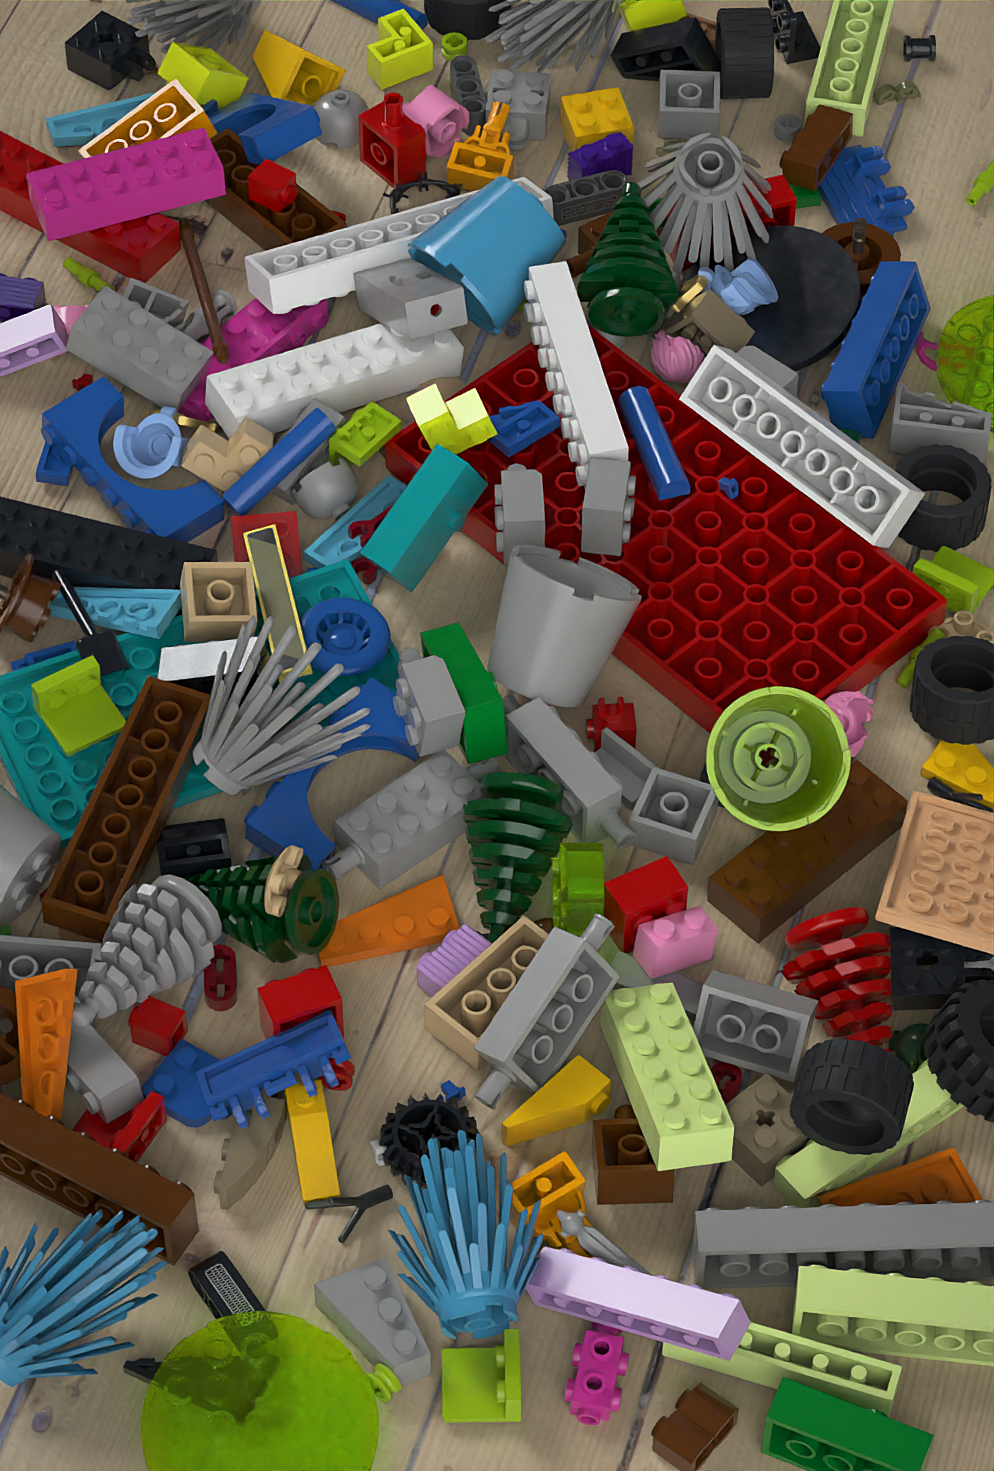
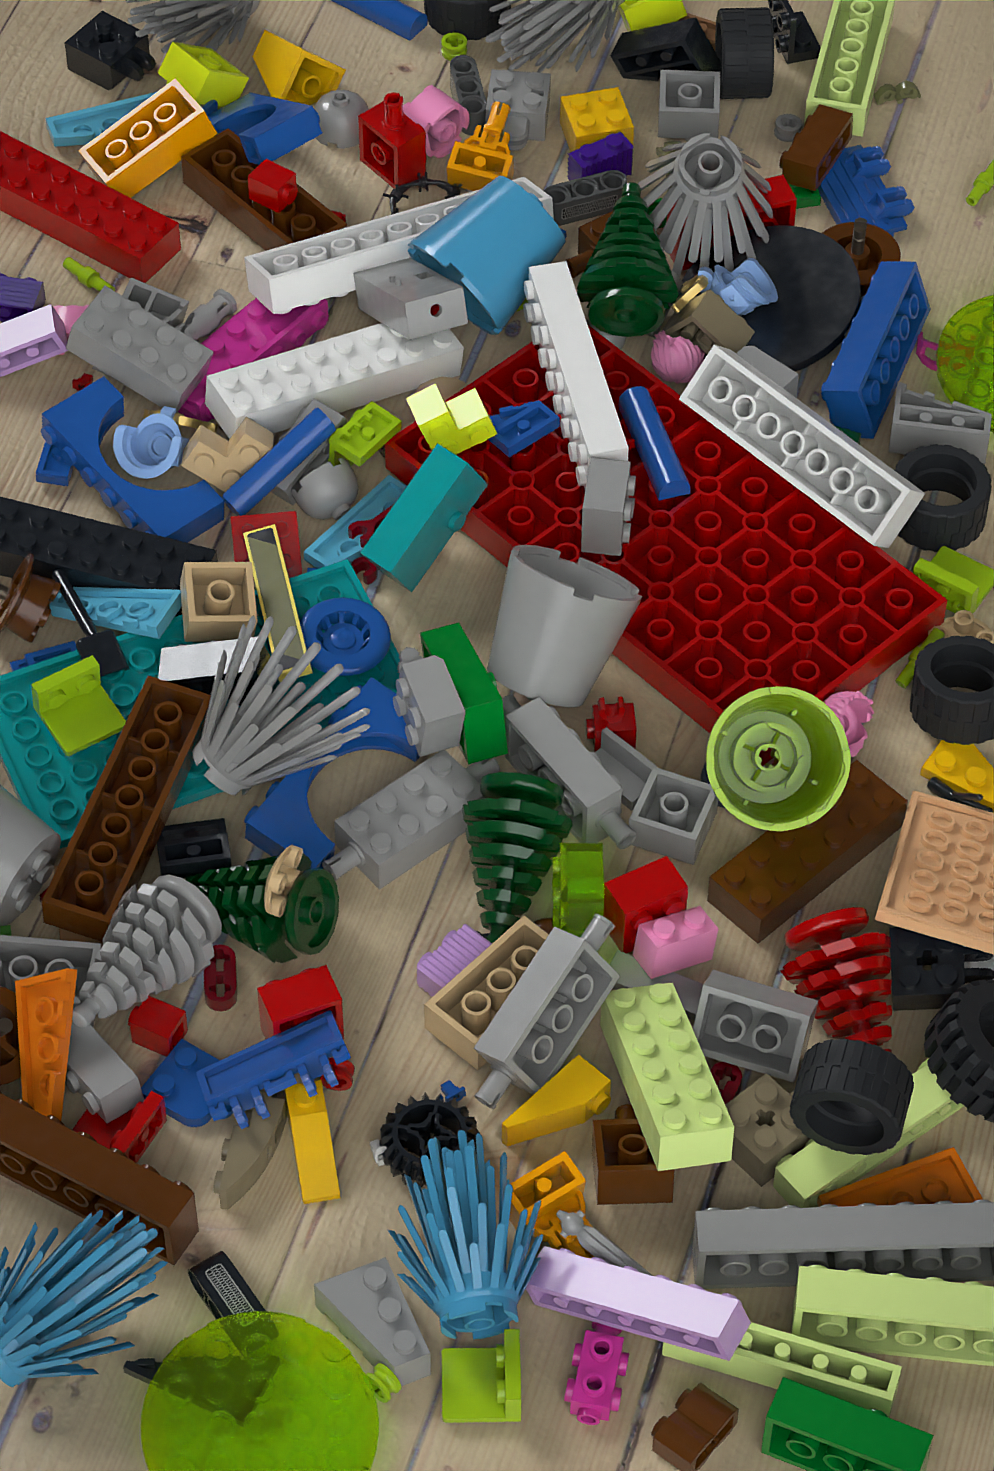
dark pink brick [27,128,226,241] -> none
reddish brown hose [178,219,229,364] -> none
pearl dark grey plant [305,1184,393,1243] -> none
orange wing [317,874,460,967] -> none
neon yellow brick [367,9,433,90] -> none
light grey hinge [494,463,545,566] -> none
blue piece [718,477,739,500] -> none
clear green brick [889,1023,929,1073] -> none
black bush [903,35,936,62] -> none

